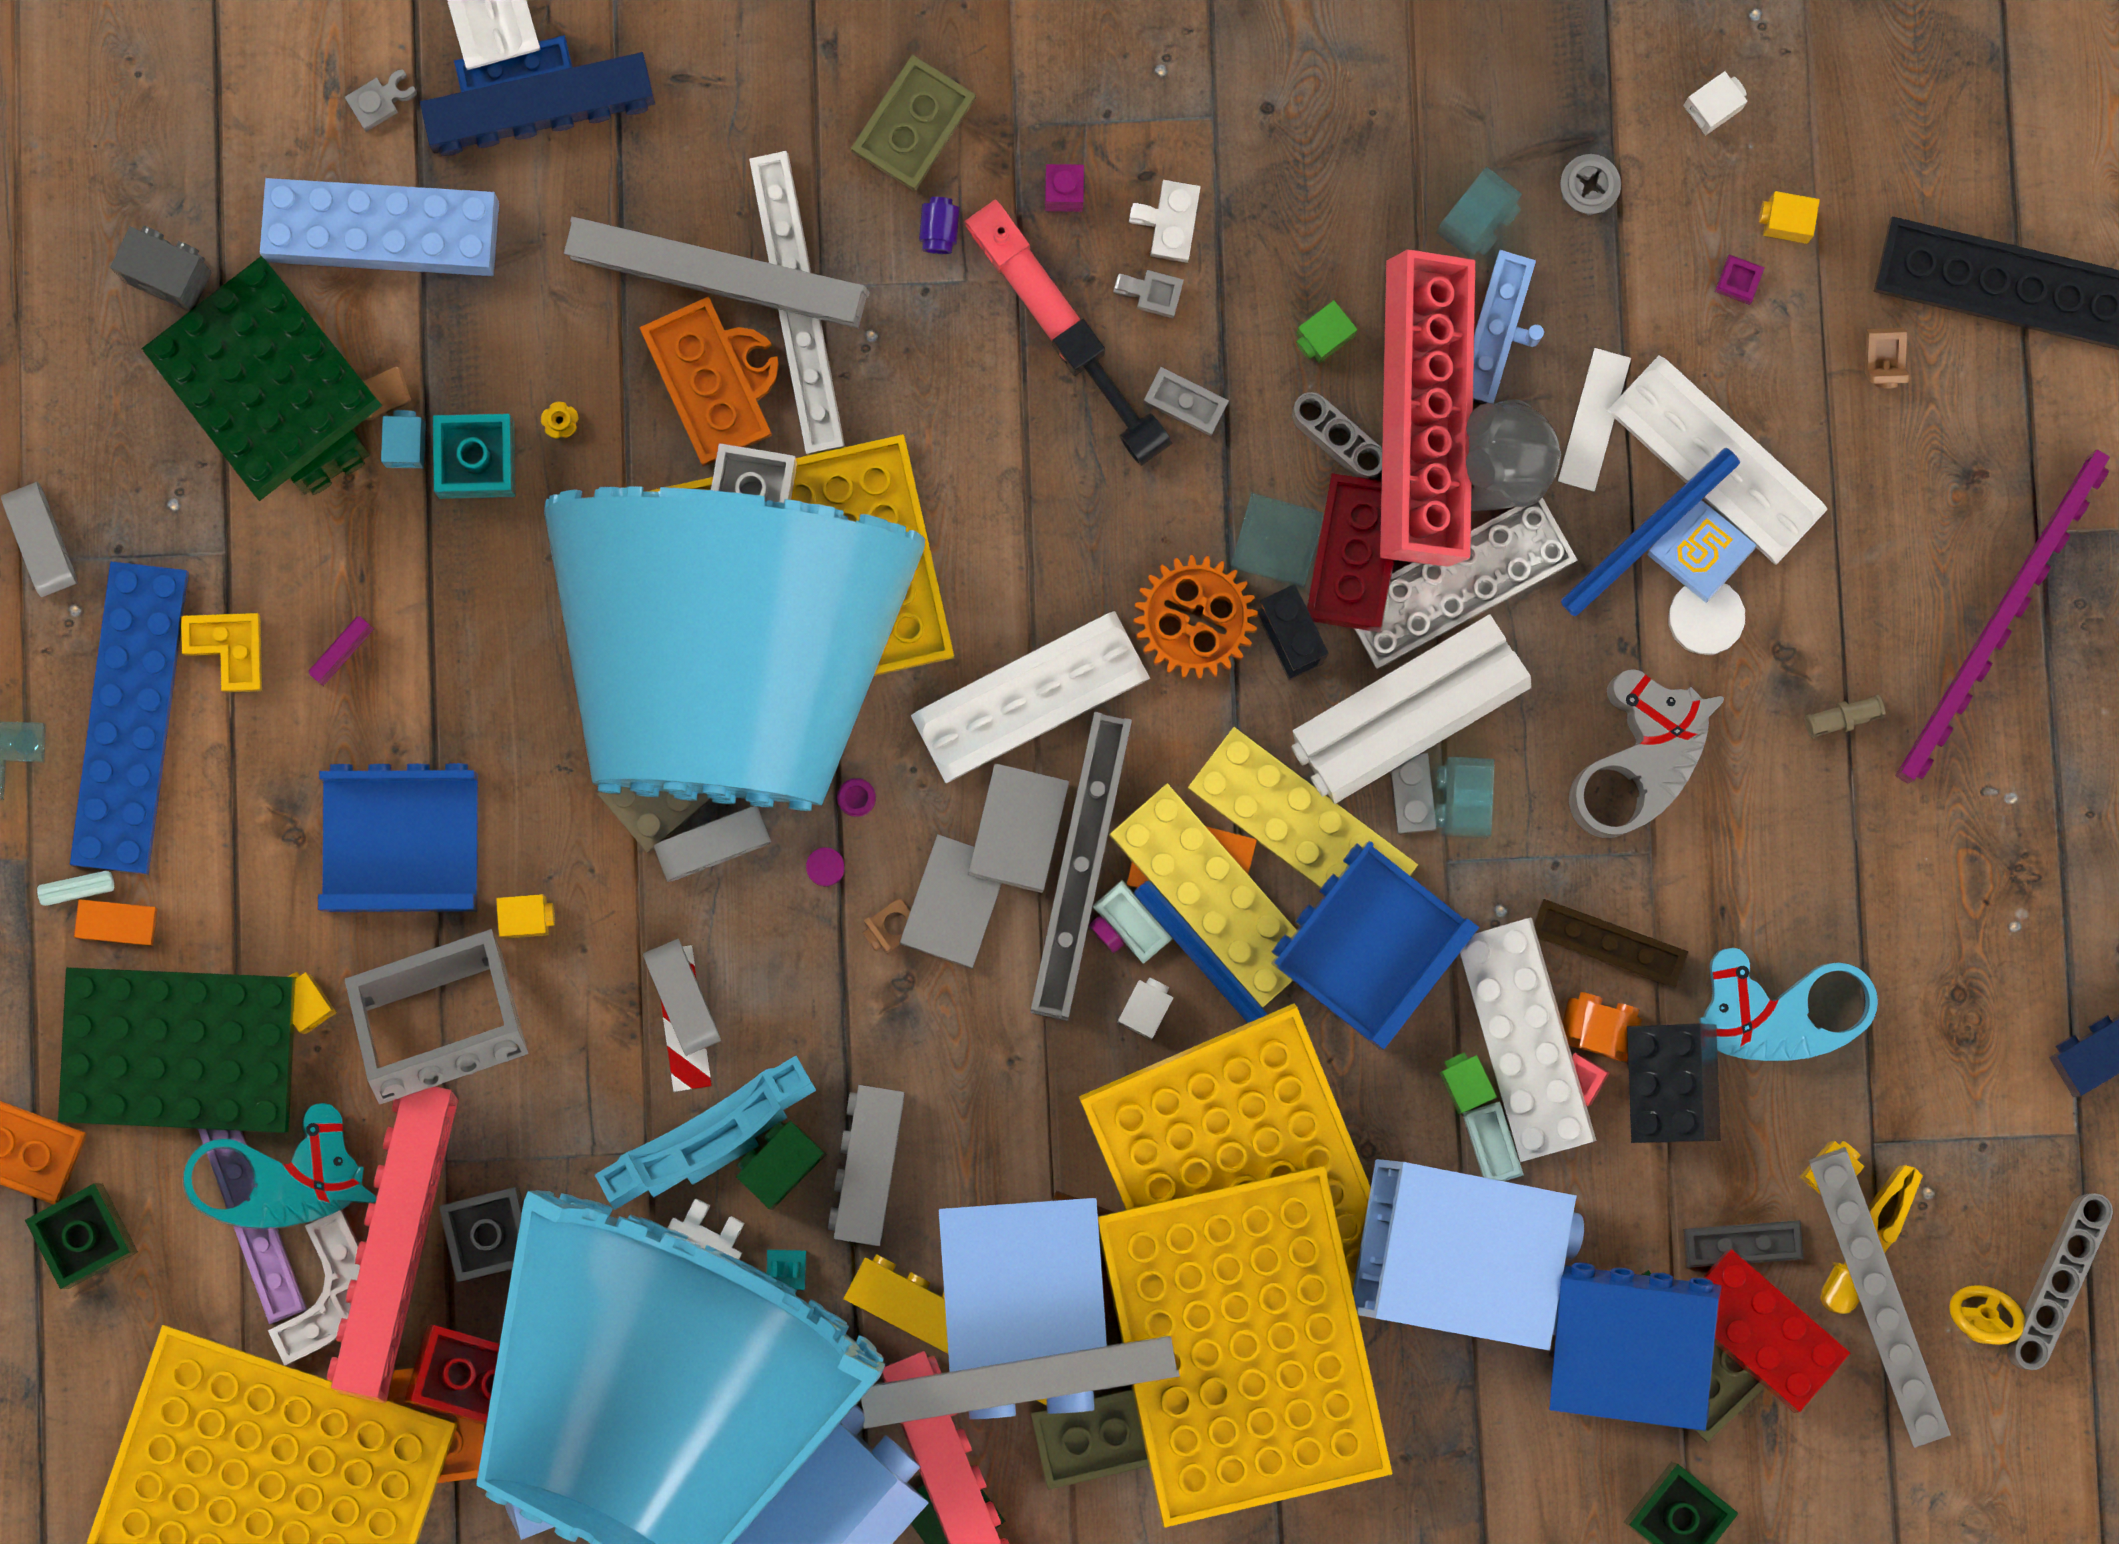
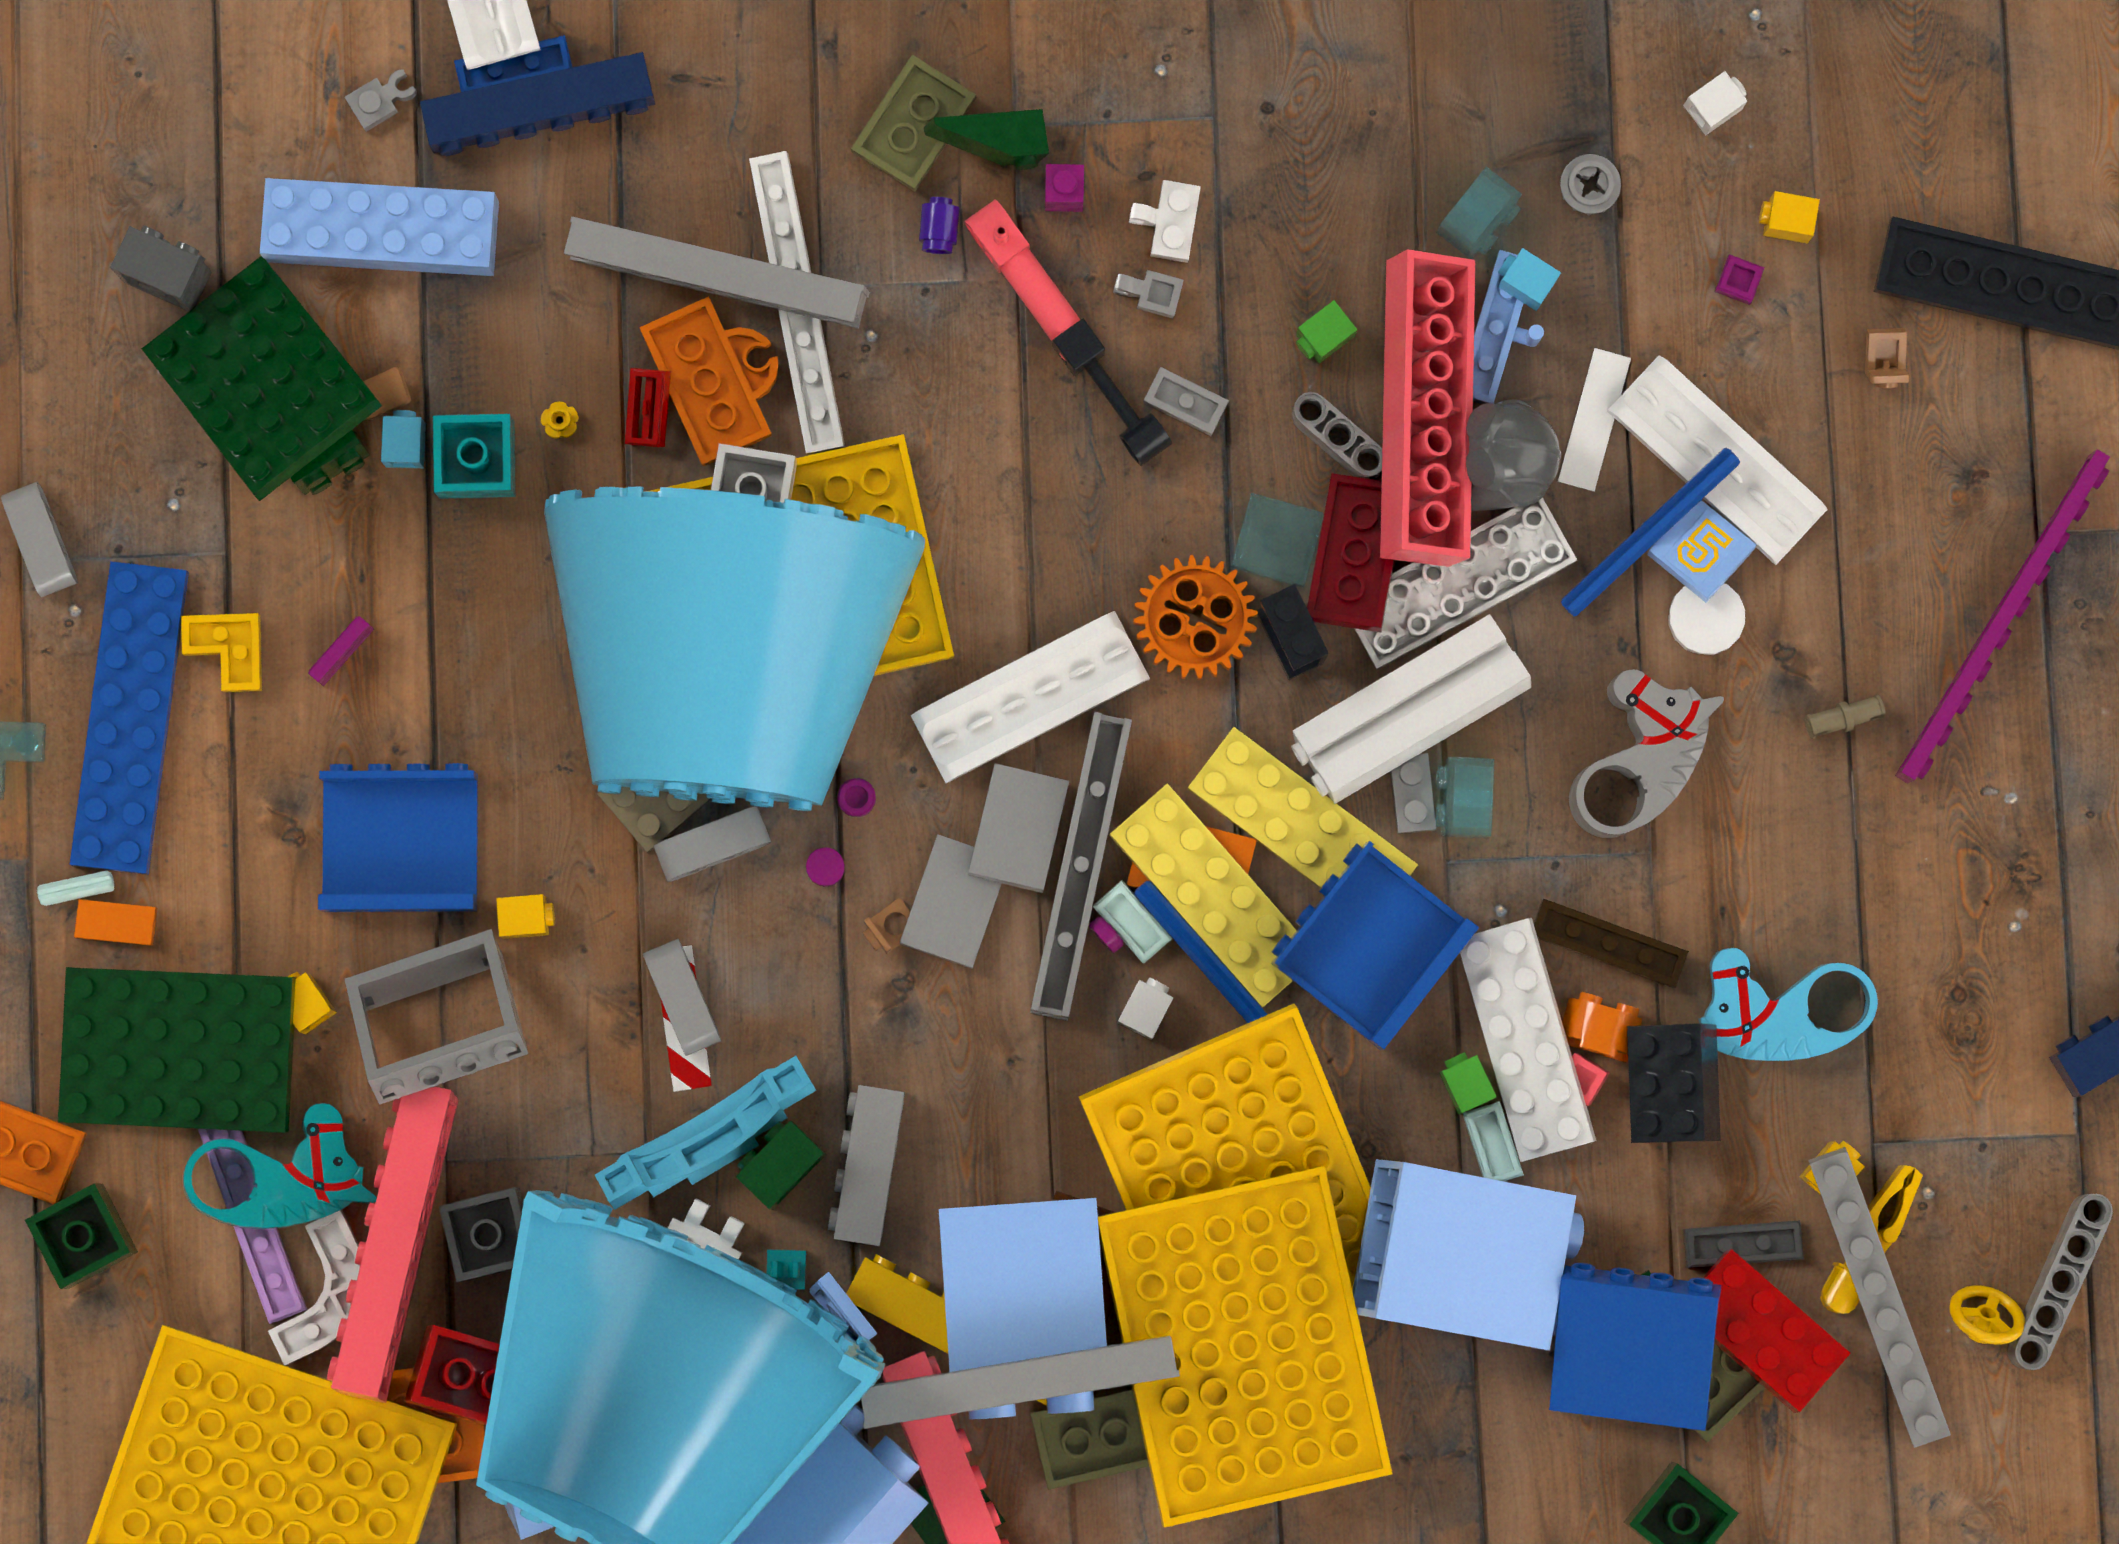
none -> red tile [625,368,671,447]
none -> light blue tile [809,1272,877,1341]
none -> dark green slope [924,109,1049,170]
none -> medium azure brick [1498,248,1561,311]

